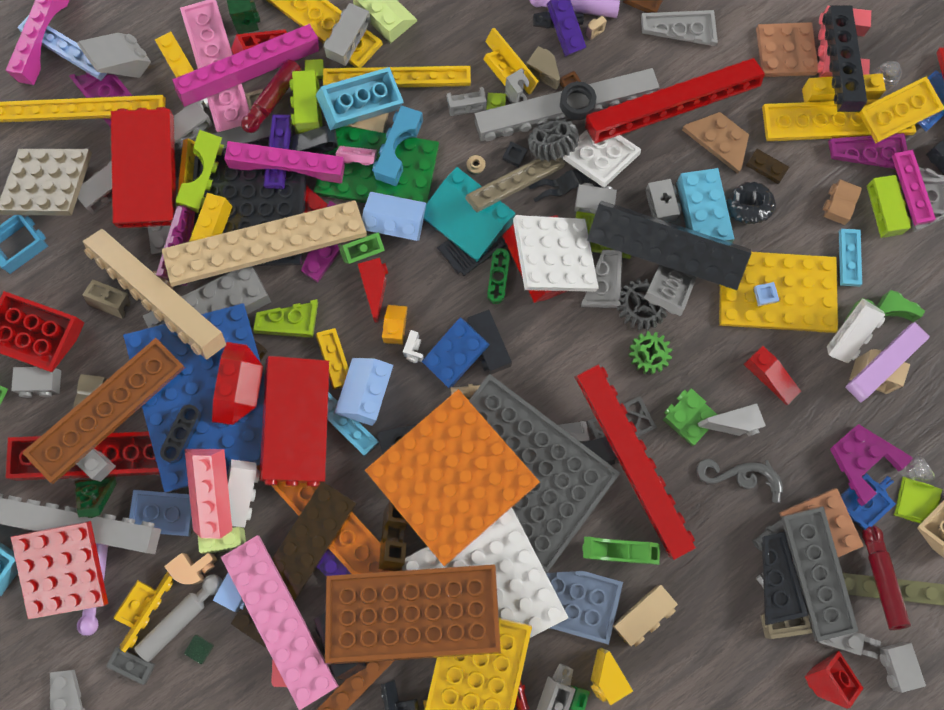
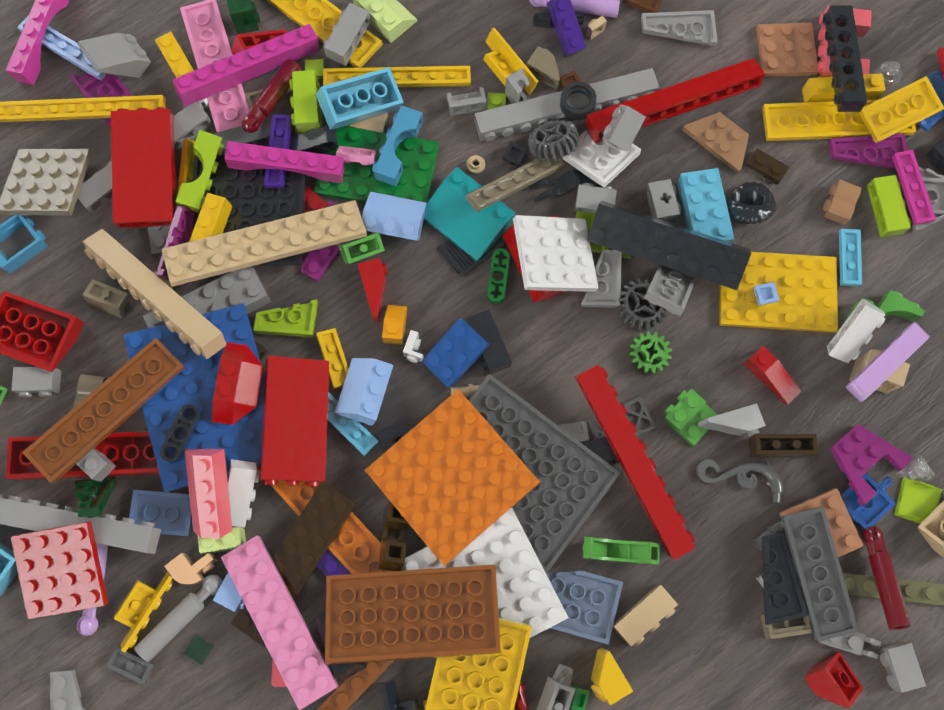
none -> light grey brick [602,105,646,152]
none -> dark brown brick [749,434,818,458]

